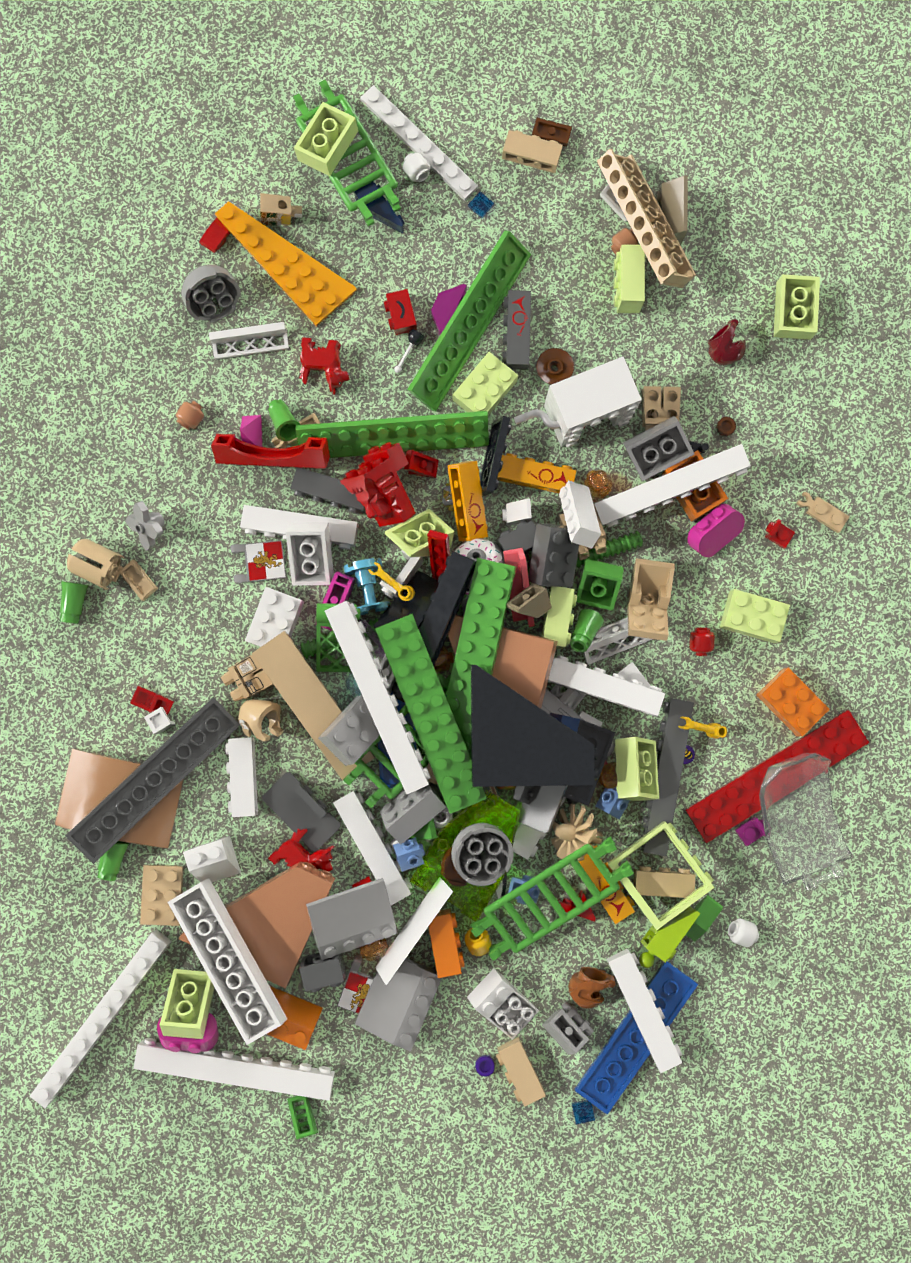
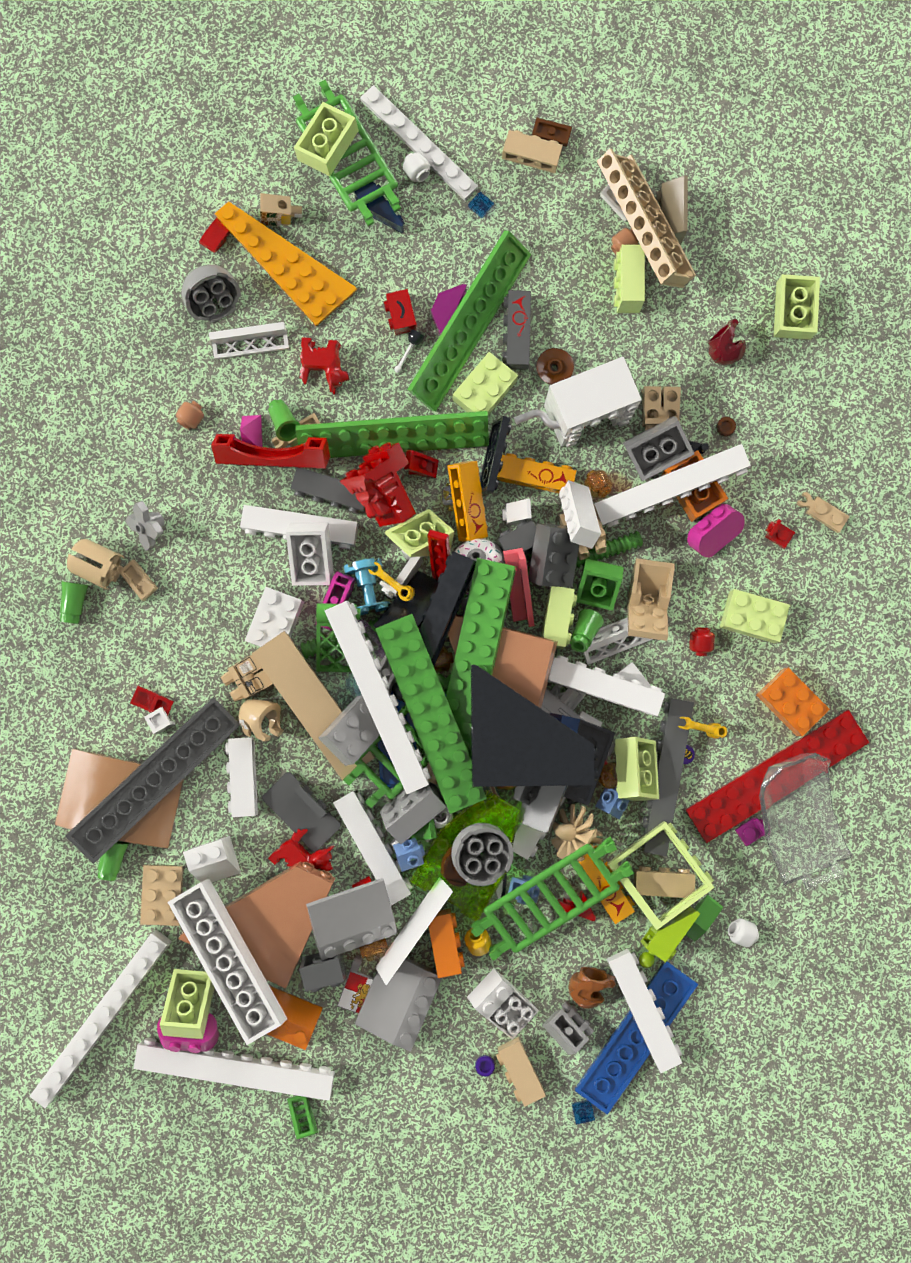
flag [230,540,286,584] -> none
dark tan slope [506,583,552,618] -> none

